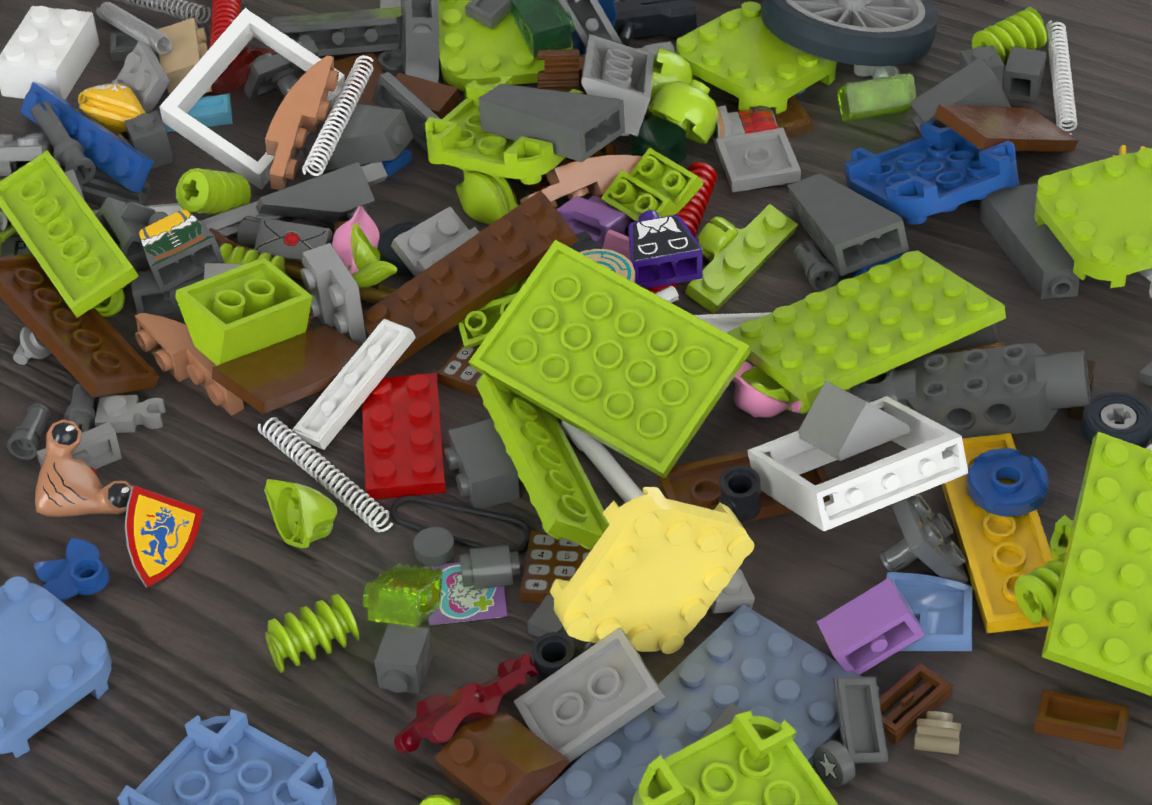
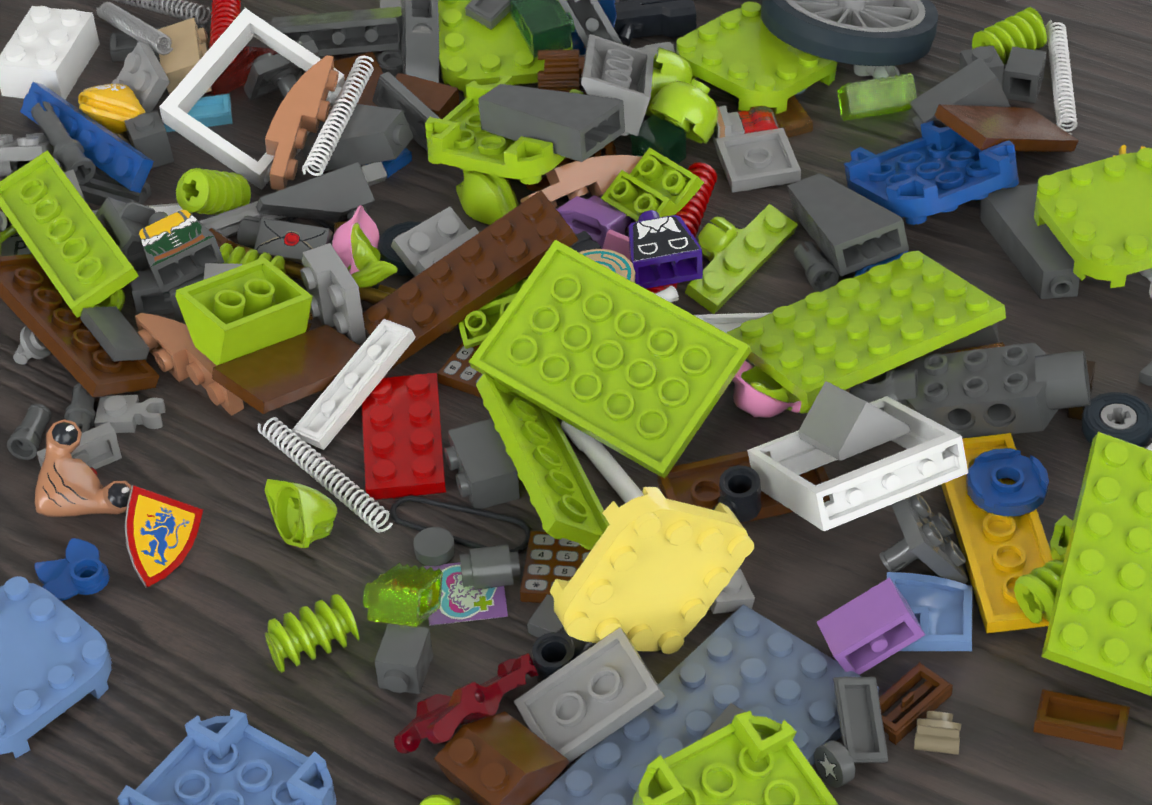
none -> dark grey tile [80,306,150,361]

